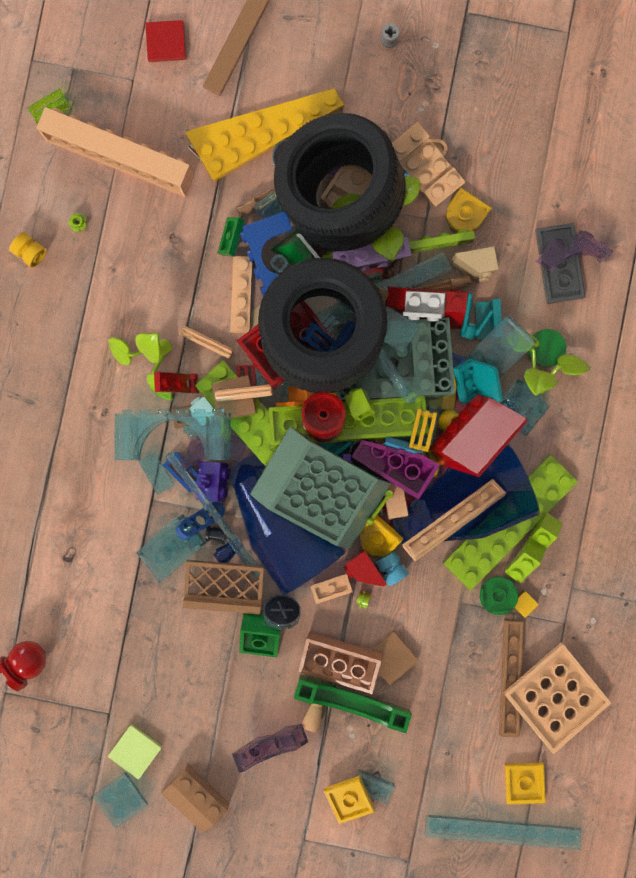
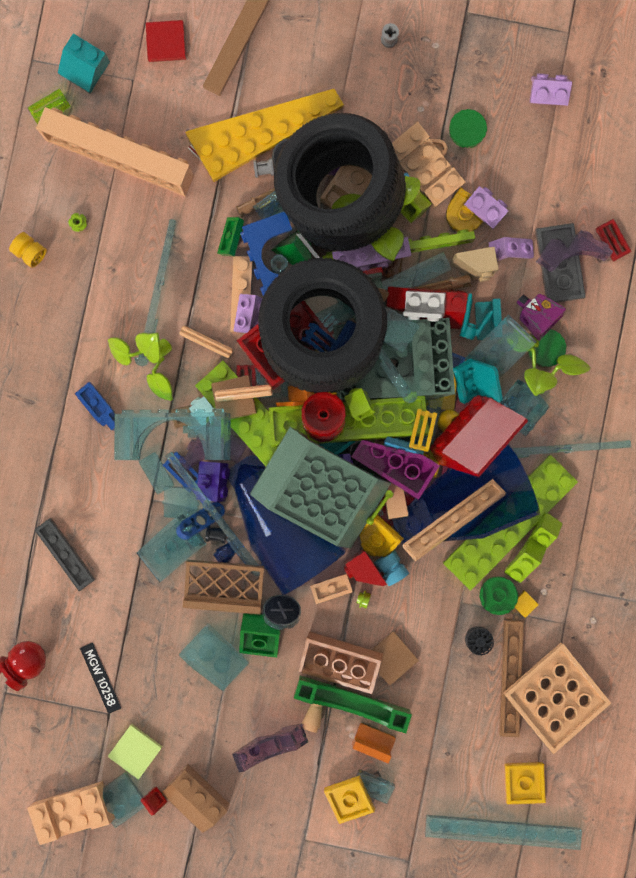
red plate [154,372,199,394] -> none
none -> light nougat piece [27,781,115,845]
none -> dark grey tile [34,518,96,591]
none -> teal slope [58,33,110,93]
none -> blue hinge [75,382,120,431]
none -> black sticker [80,643,121,714]
none -> clear light blue bar [134,219,177,366]
none -> red tile [140,786,167,816]
none -> clear light blue piece [162,486,200,519]
none -> clear light blue slope [179,623,249,691]
none -> lavender bracket [233,294,263,333]
none -> light grey bush [253,158,274,178]
none -> orange panel [352,723,396,764]
none -> lime brick [401,191,432,223]
none -> green tile [449,109,487,148]
none -> lavender bracket [464,186,508,229]
none -> black wheel [465,626,494,656]
none -> lavender bracket [489,237,534,261]
none -> clear light blue bar [494,440,631,460]
none -> magenta torso [517,294,566,341]
none -> lavender bracket [529,73,572,106]
none -> red tile [596,219,632,262]

